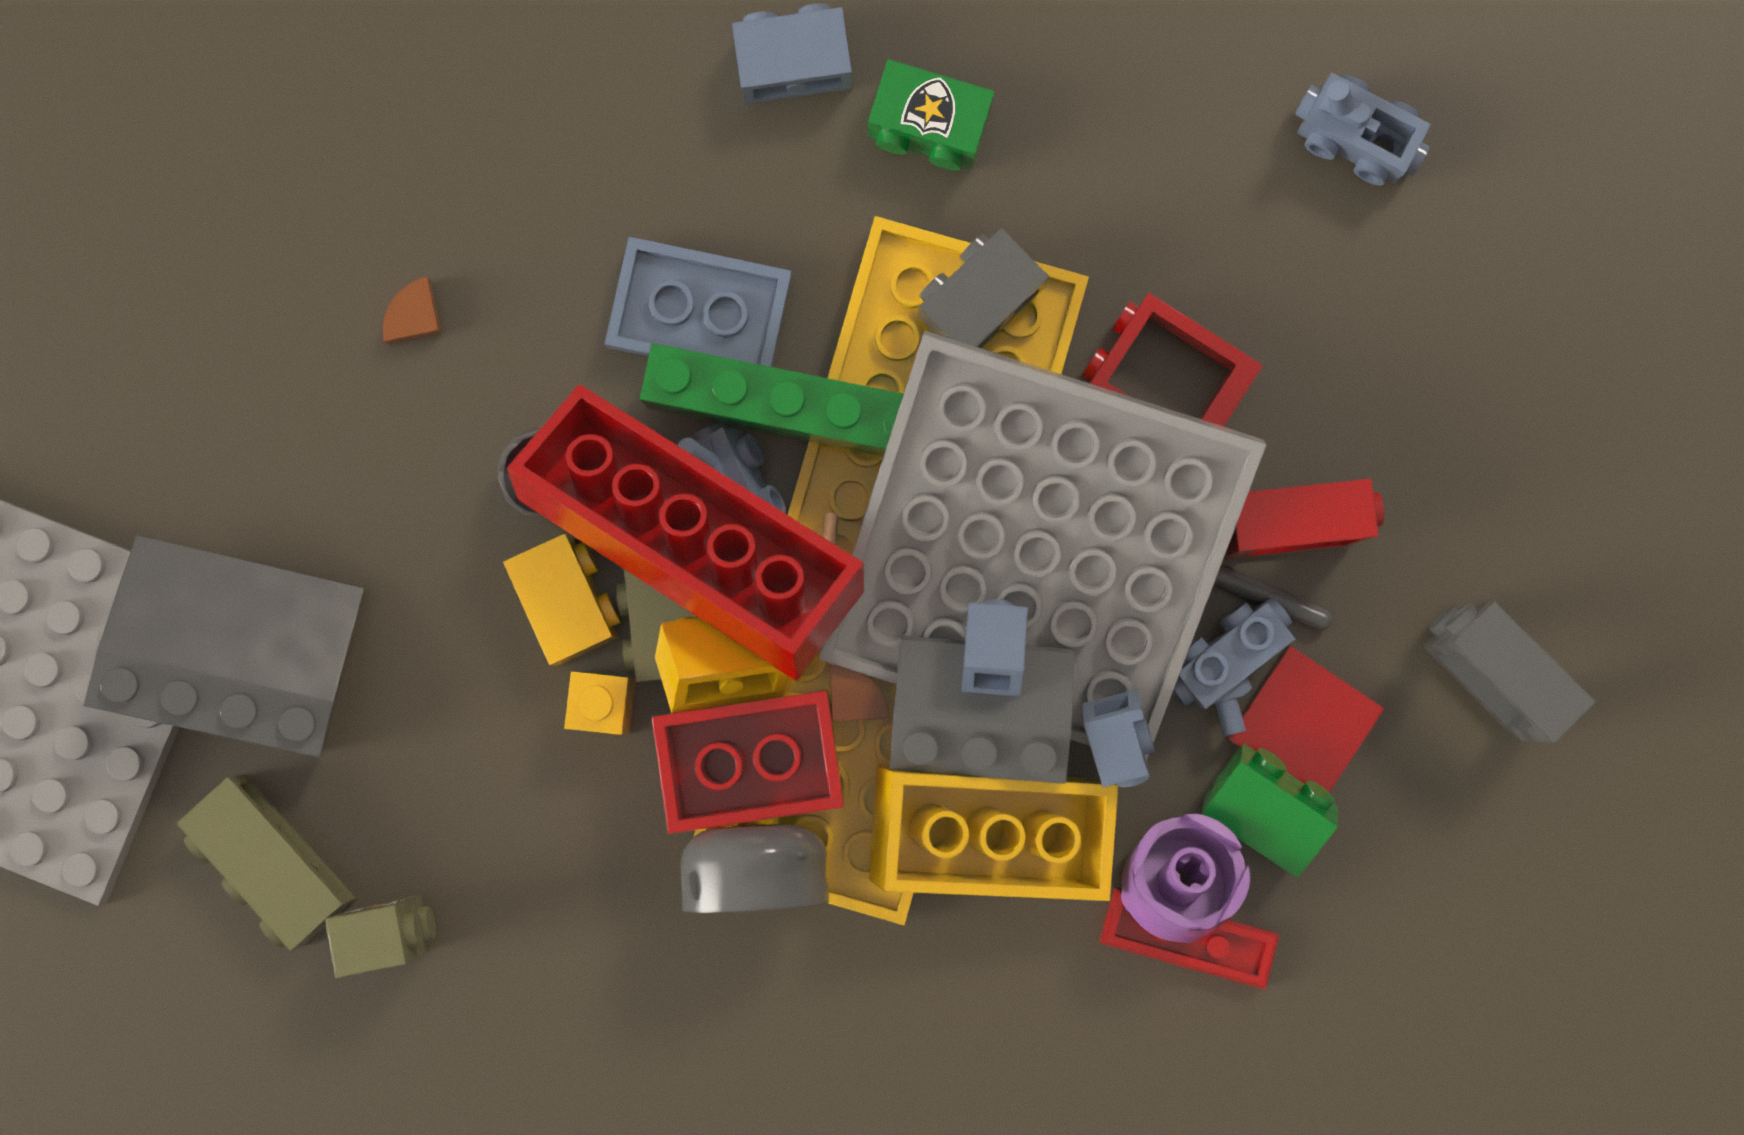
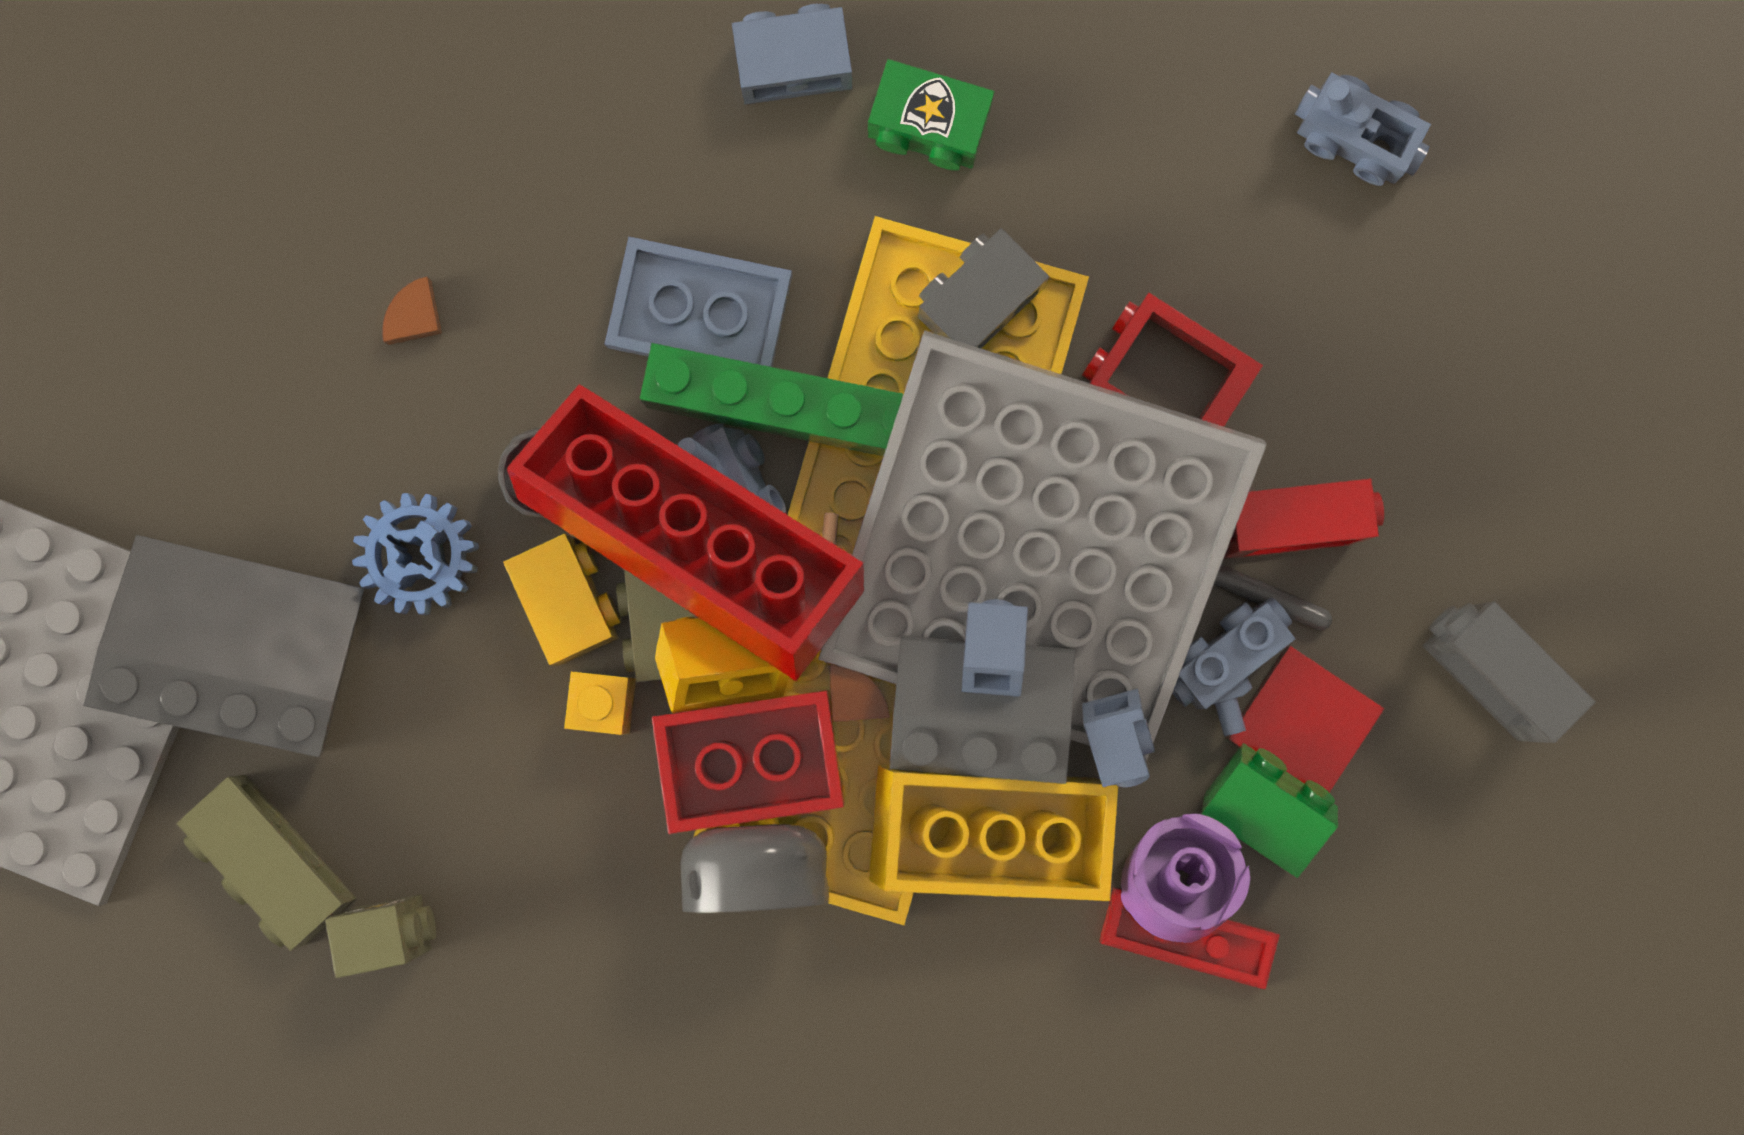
none -> medium blue gear [352,493,479,615]

